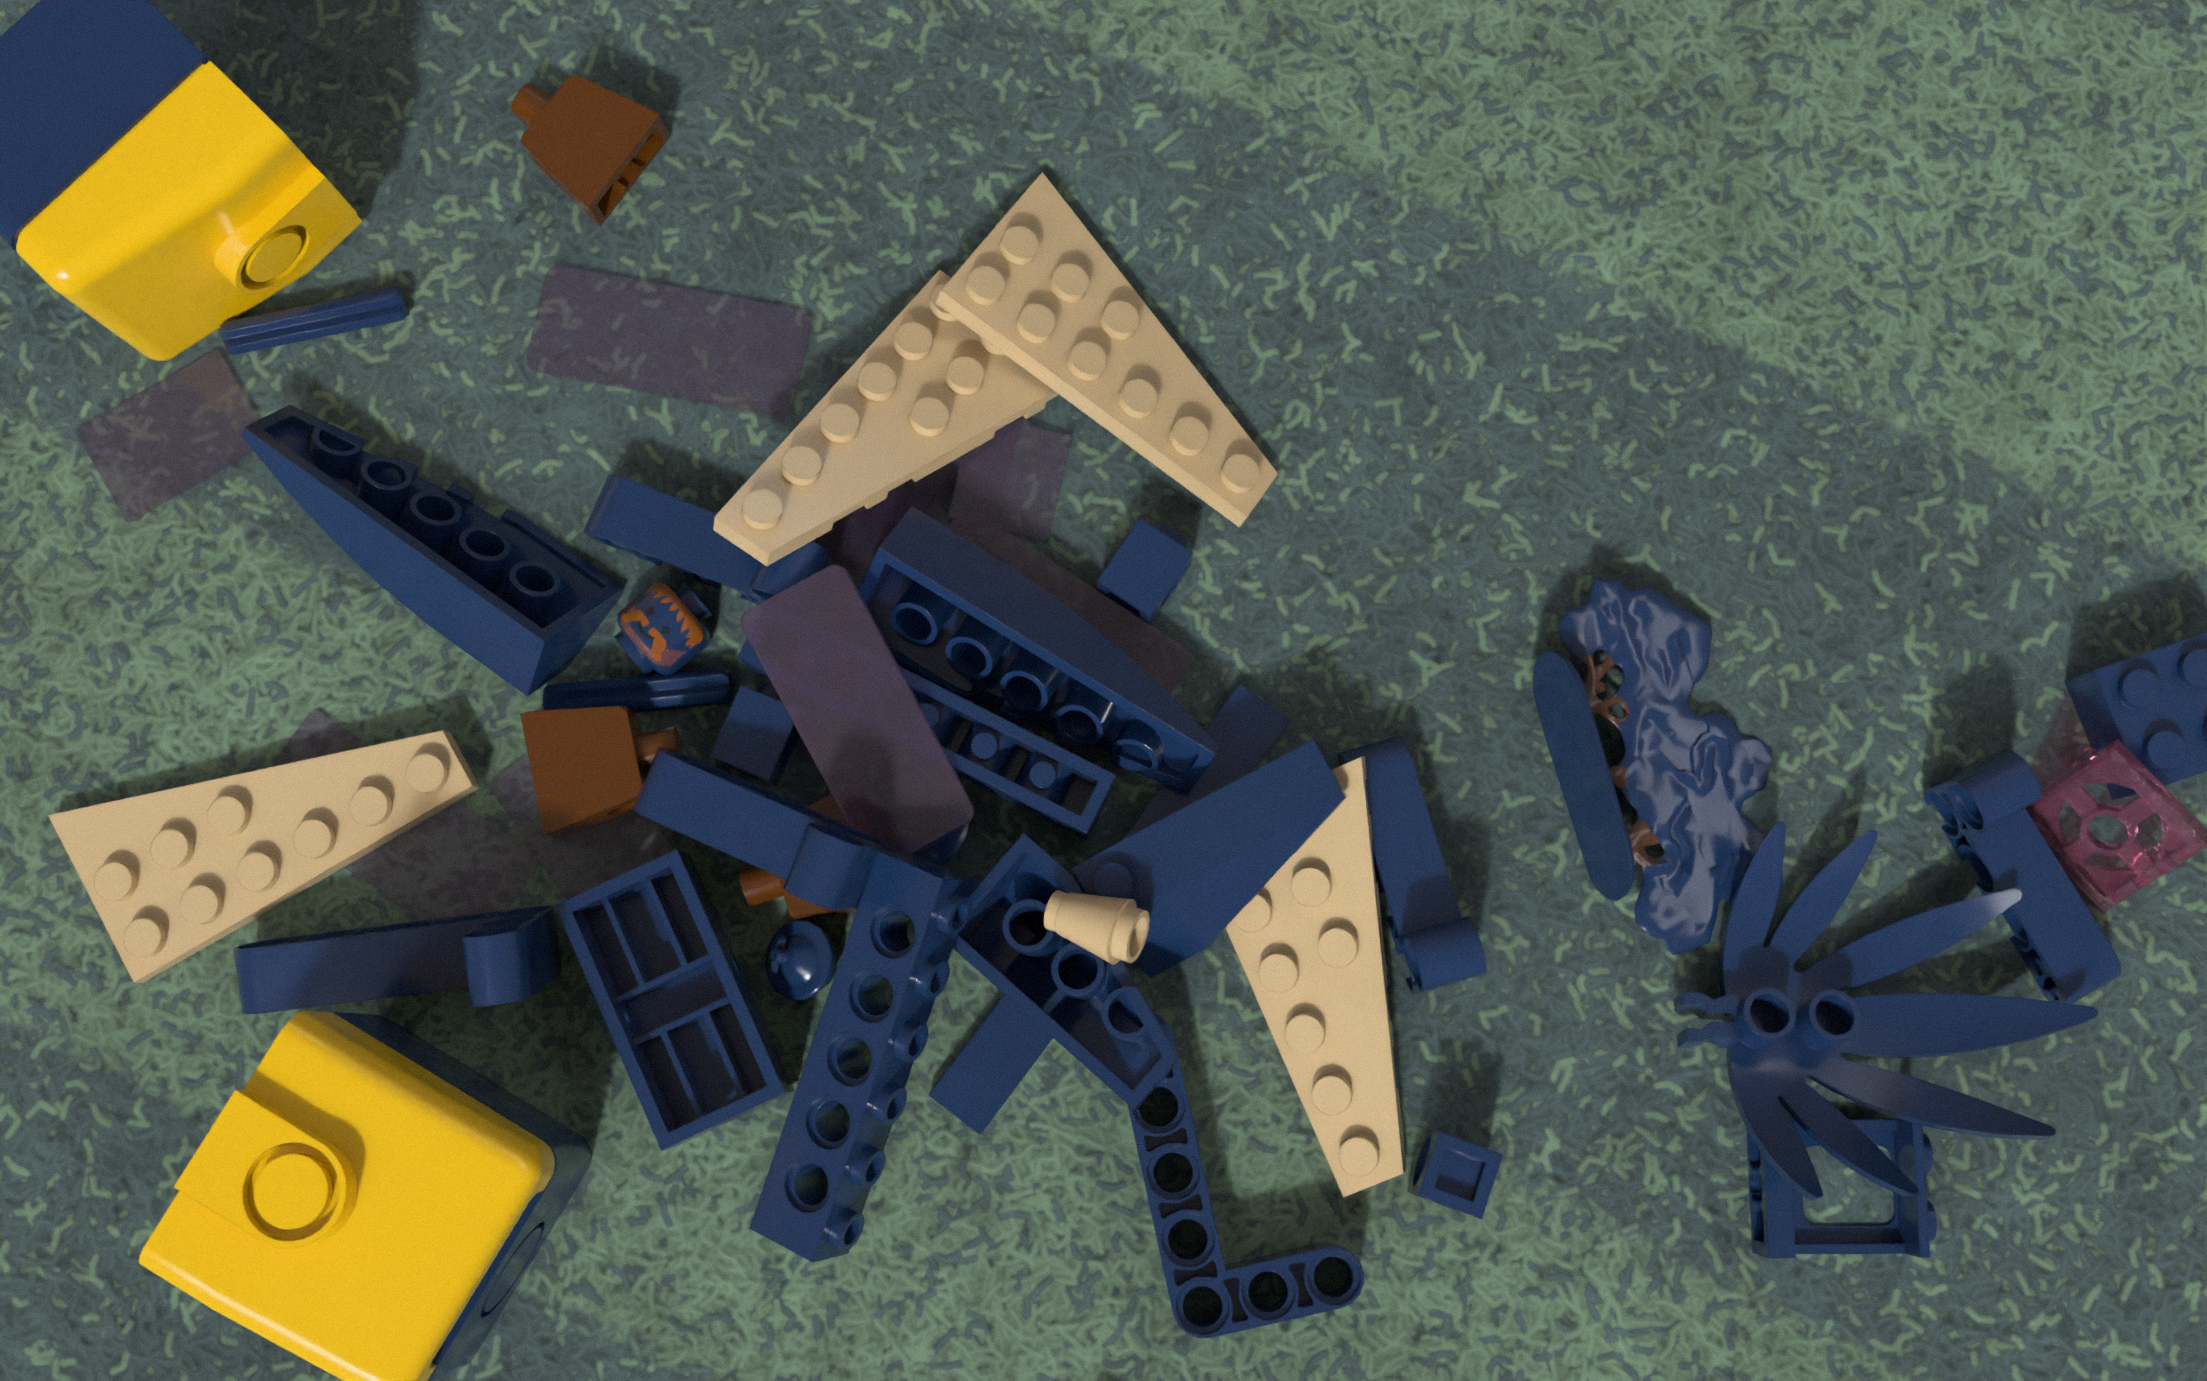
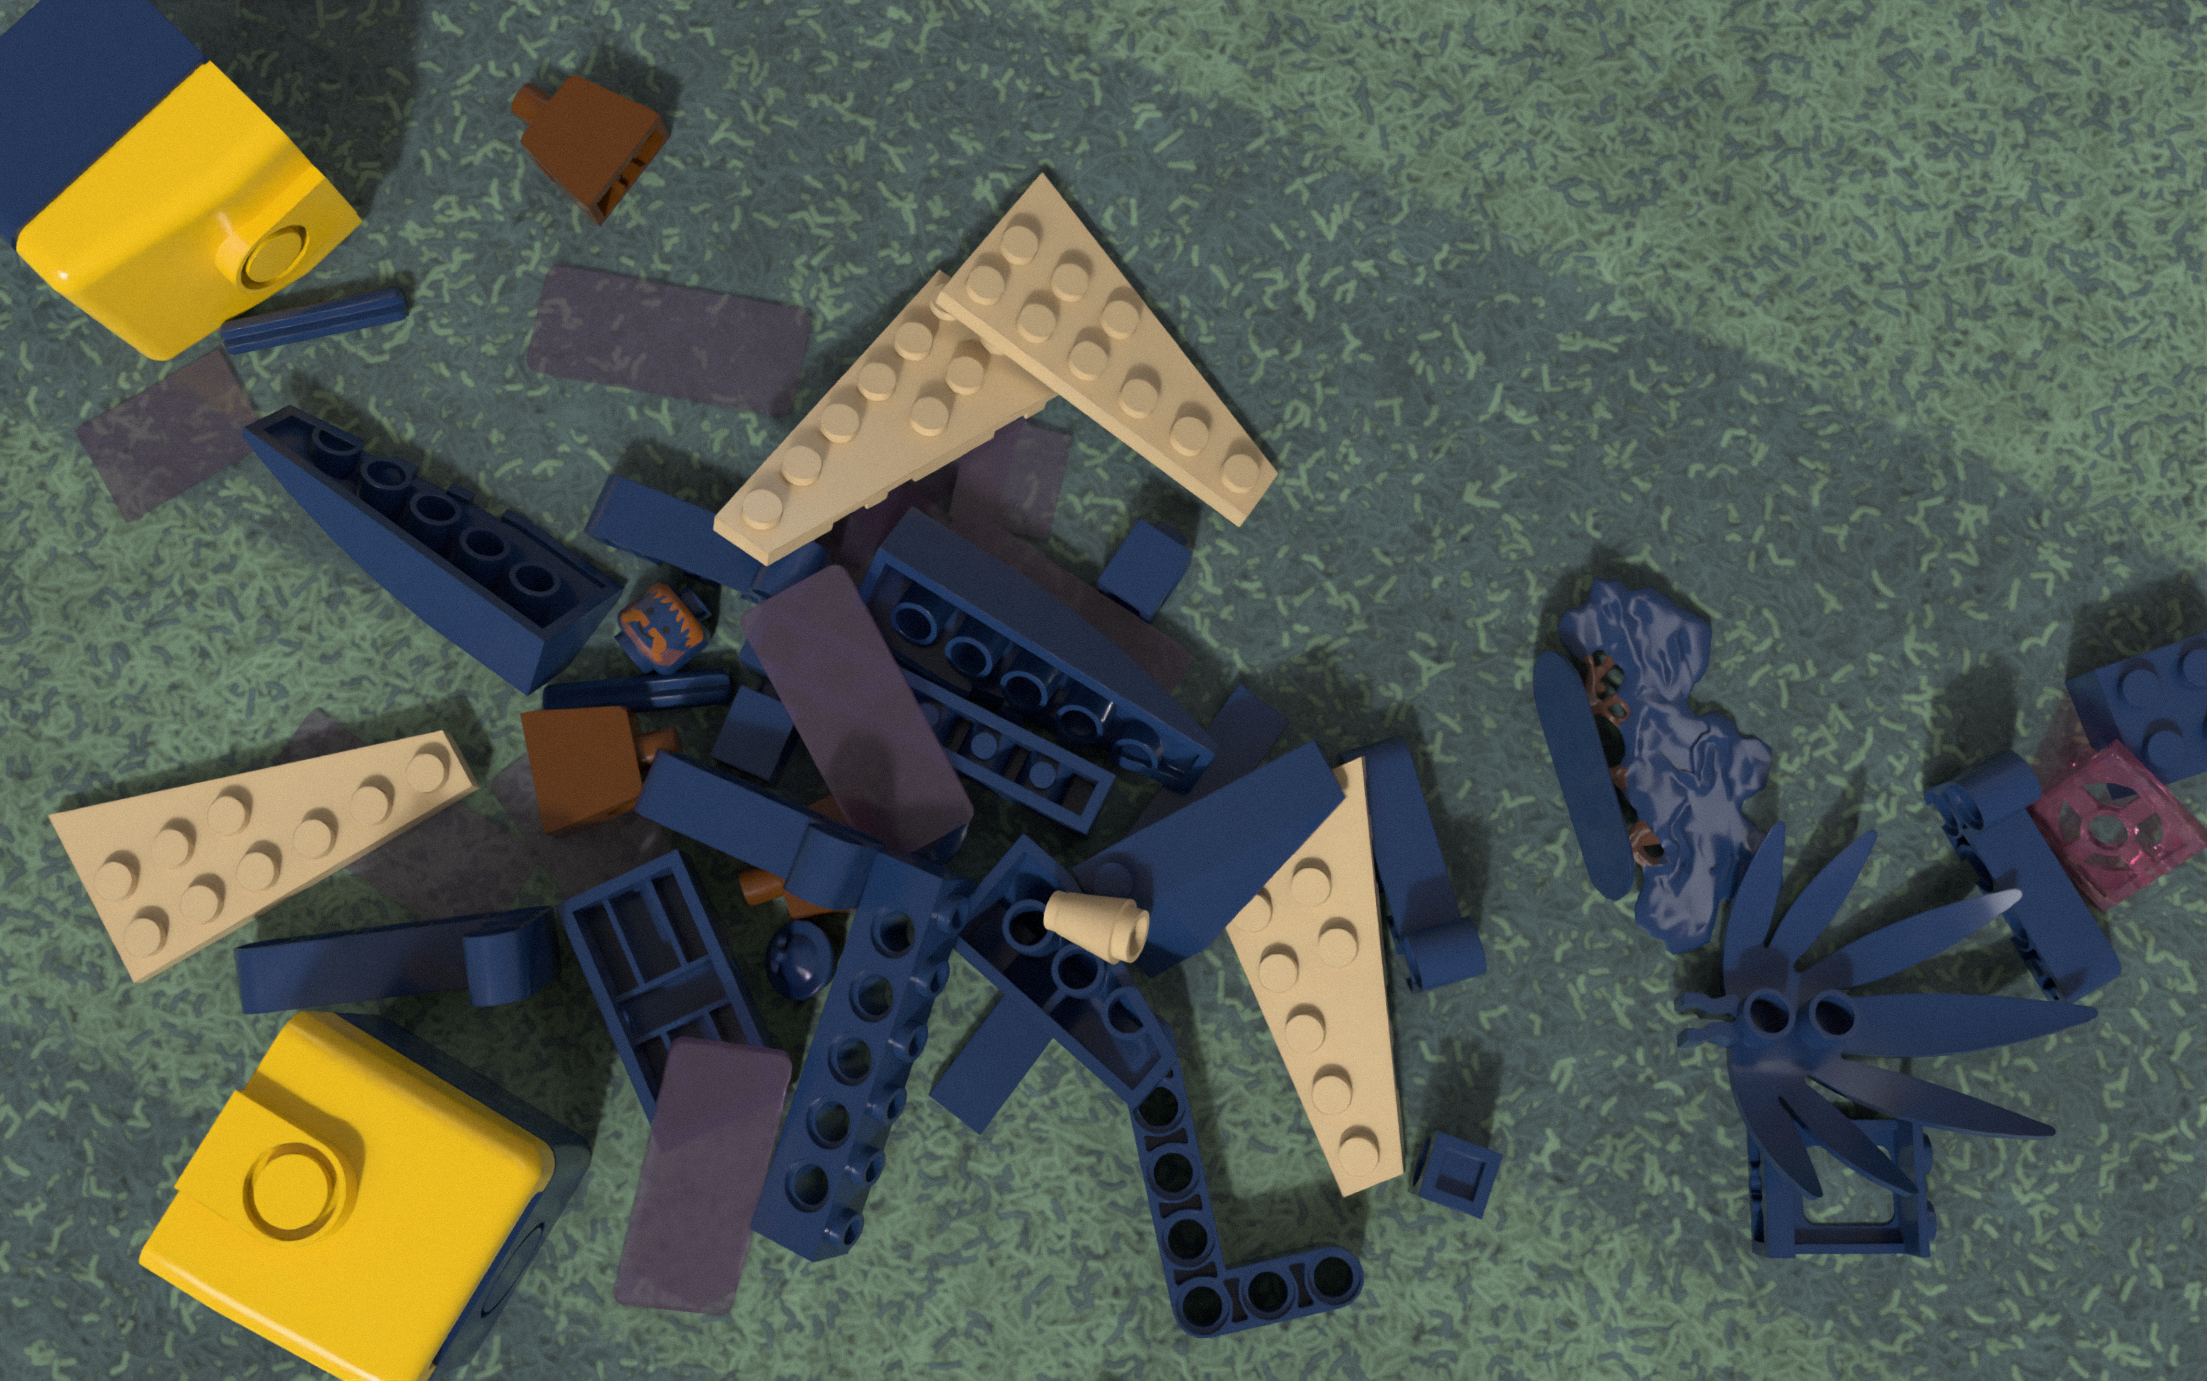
none -> clear purple piece [614,1037,792,1315]

